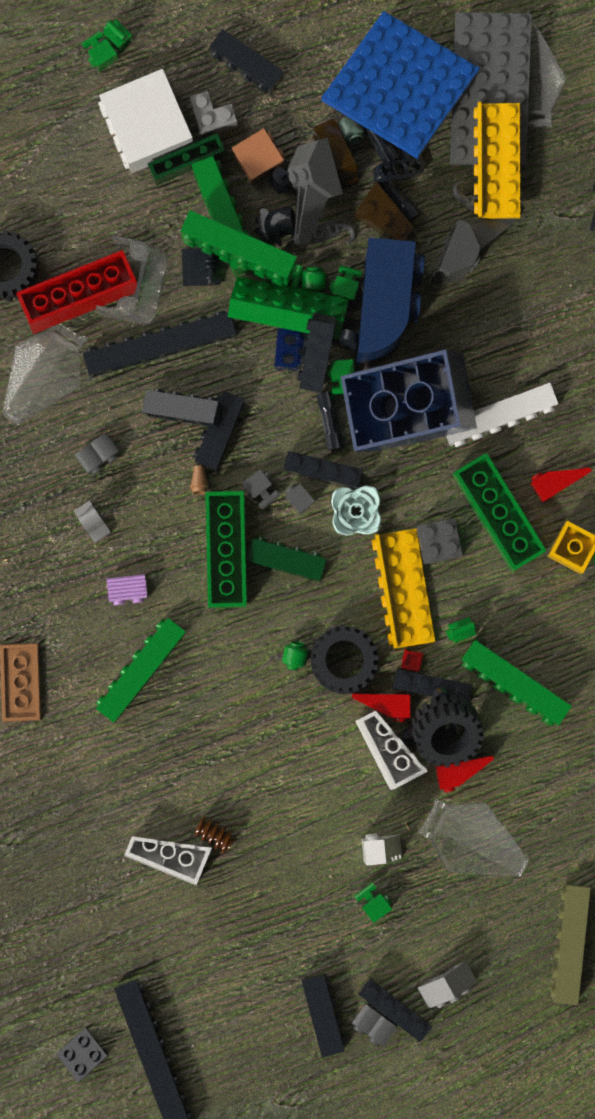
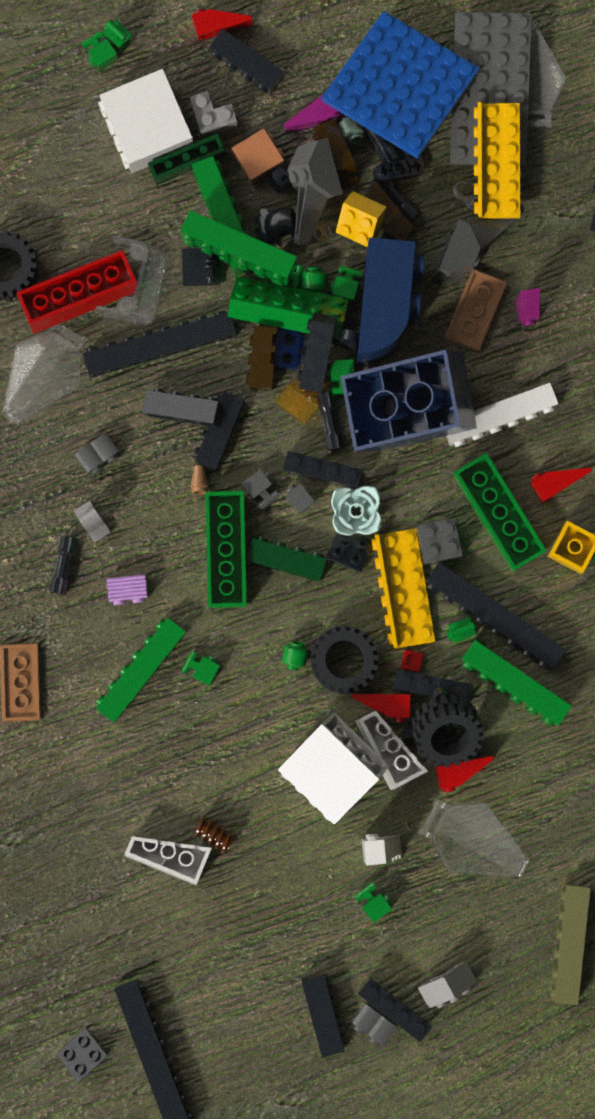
none -> black axle [49,535,78,595]
none -> green brick [181,651,220,686]
none -> red slope [191,9,252,41]
none -> dark brown wedge [246,326,277,391]
none -> clear yellow brick [274,383,319,426]
none -> white brick [278,712,390,824]
none -> magenta slope [284,95,341,132]
none -> black hinge [326,533,372,573]
none -> yellow brick [336,191,387,247]
none -> black brick [425,562,566,670]
none -> medium nougat tile [444,268,508,353]
none -> magenta slope [515,288,540,326]

